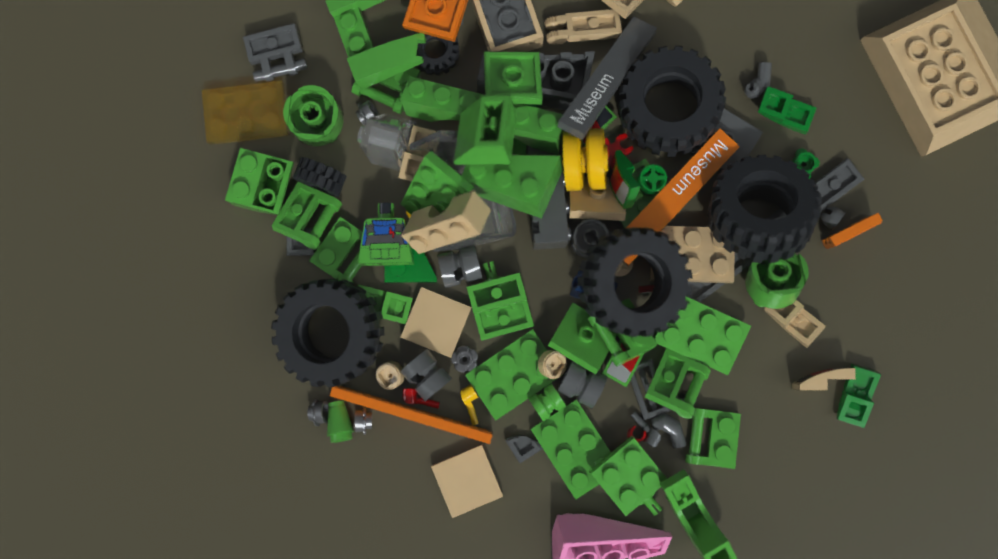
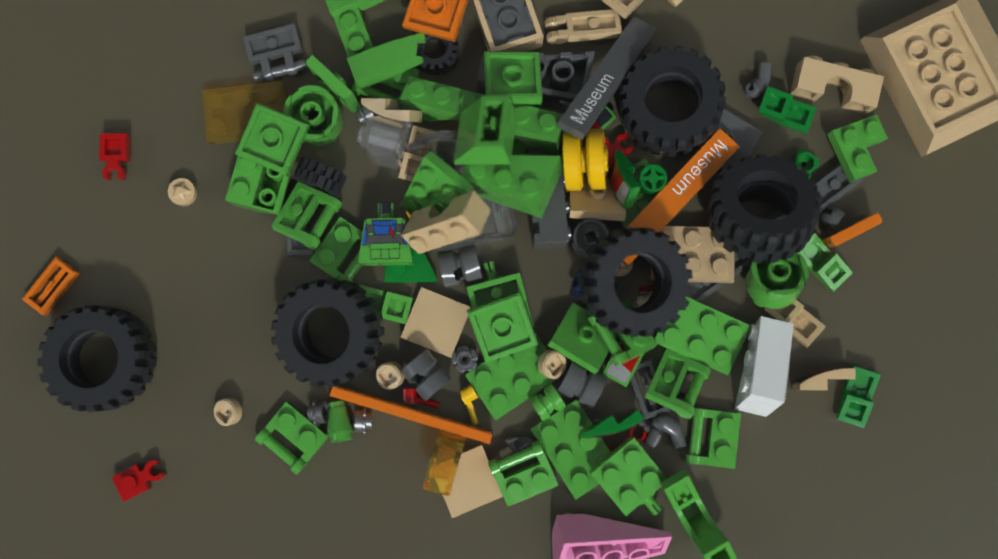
none -> orange tile [22,256,81,316]
none -> black tyre [37,305,157,412]
none -> red plate [99,133,131,181]
none -> red plate [111,459,167,502]
none -> tan tile [168,178,198,206]
none -> tan tile [214,397,242,426]
none -> bright green plate [235,103,310,176]
none -> bright green plate [255,401,329,475]
none -> bright green plate [306,55,359,113]
none -> tan slope [361,98,422,122]
none -> clear yellow brick [423,429,466,497]
none -> bright green plate [467,291,538,363]
none -> bright green plate [488,440,559,506]
none -> green slope [580,410,644,439]
none -> white wedge [734,316,794,417]
none -> tan arch [790,56,884,114]
none -> bright green slope [796,232,853,292]
none -> bright green plate [827,114,888,183]

